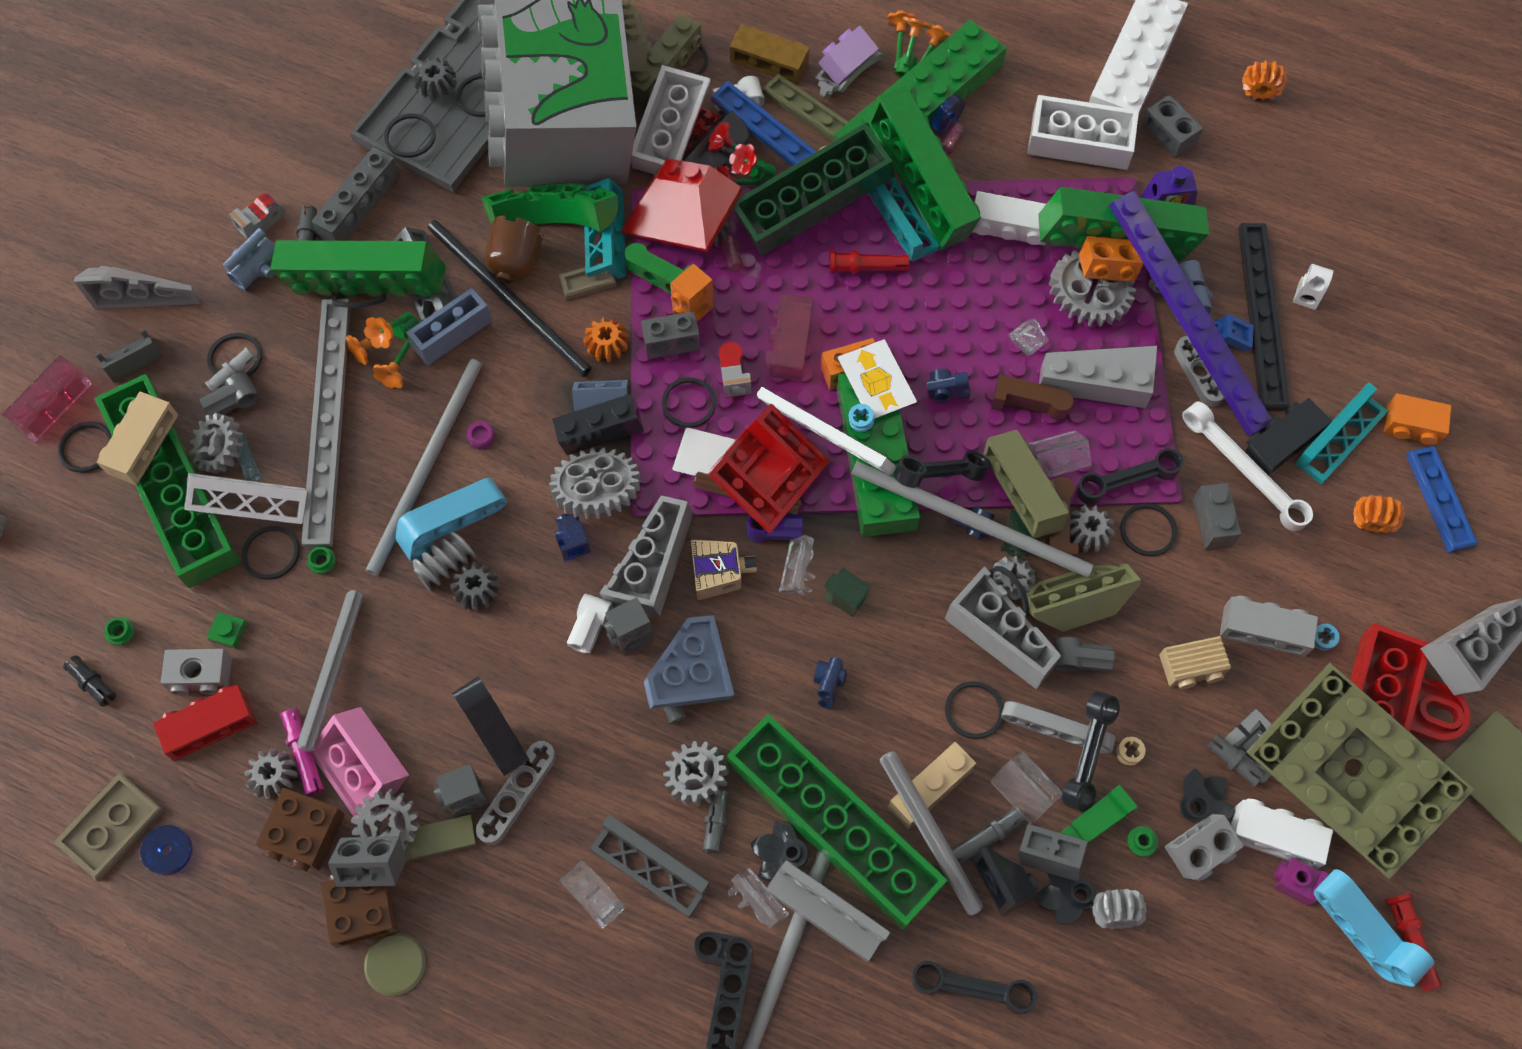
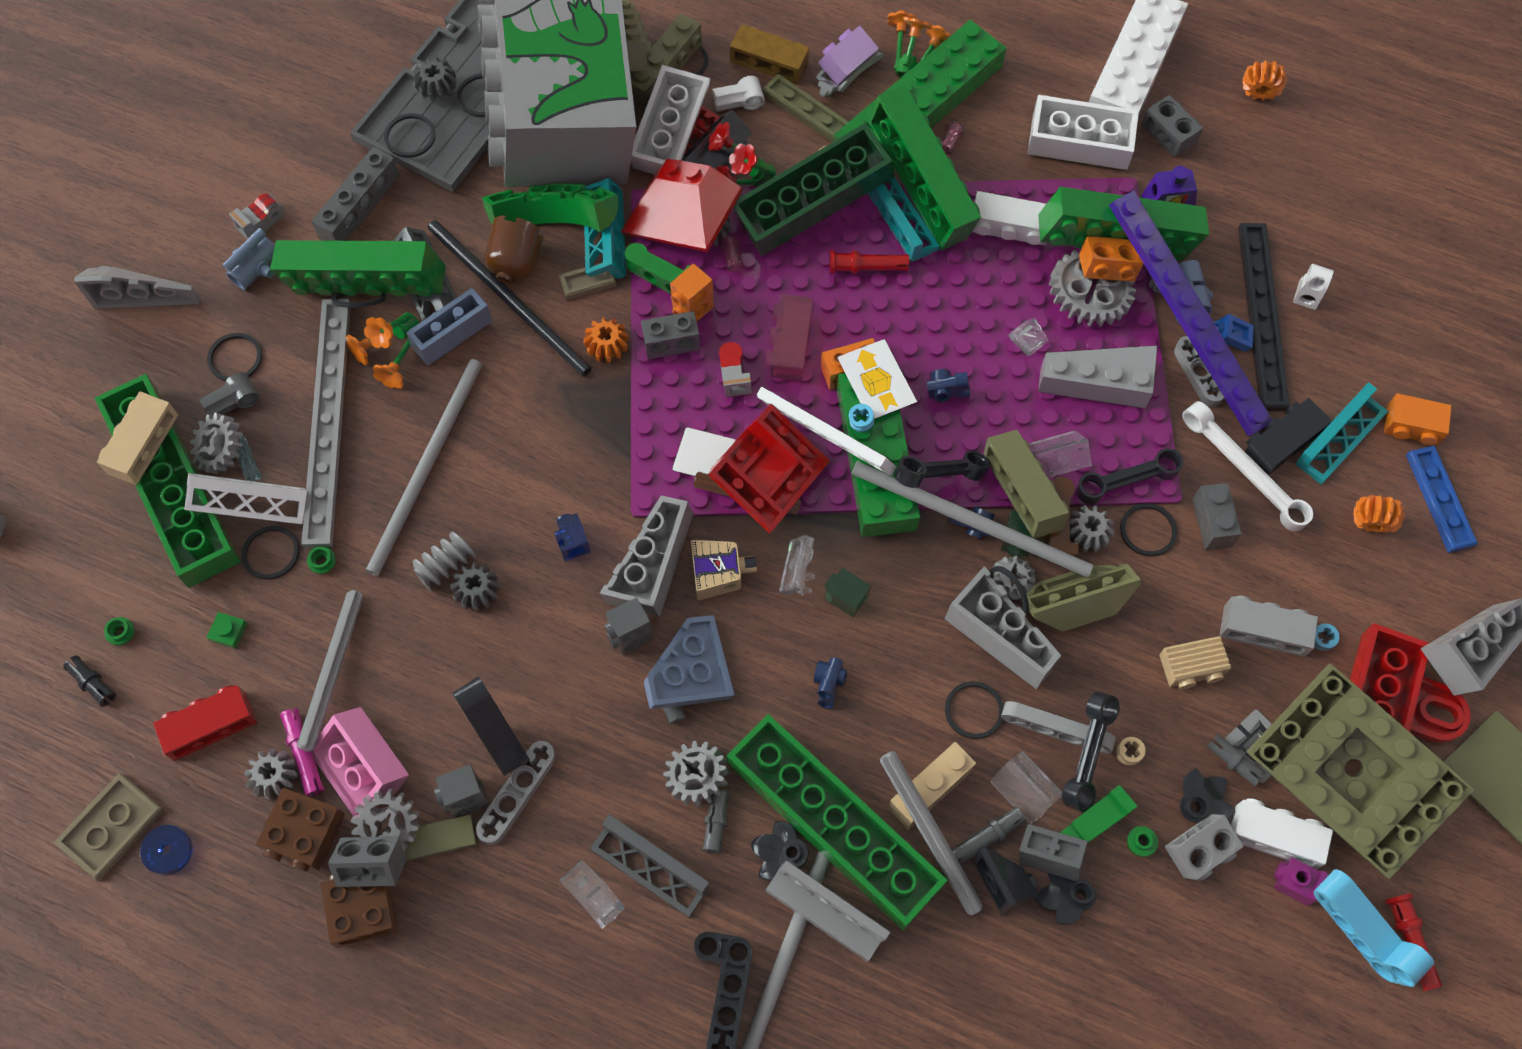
clear pink brick [1,355,92,443] -> none
black piece [57,421,112,473] -> none
dark grey hinge [95,329,162,382] -> none
light grey brick [161,649,232,696] -> none
light grey pin [205,347,258,392] -> none
dark grey pin [296,205,317,241] -> none
olive piece [364,933,426,996] -> none
medium azure beam [395,478,507,562] -> none
magenta tile [466,421,495,450] -> none
light grey gear [549,448,641,519] -> none
black brick [552,394,644,455] -> none
white piece [567,593,613,654] -> none
sand blue panel [572,380,628,412] -> none
black piece [662,377,716,428] -> none
blue tile [711,80,816,166] -> none
clear plate [727,868,789,929] -> none
dark purple piece [746,514,802,543] -> none
black piece [911,961,1037,1014] -> none
clear blue piece [931,94,965,134] -> none
reddish brown leg [991,374,1073,420] -> none
dark grey piece [1055,637,1114,673] -> none
light grey gear [1092,889,1147,930] -> none

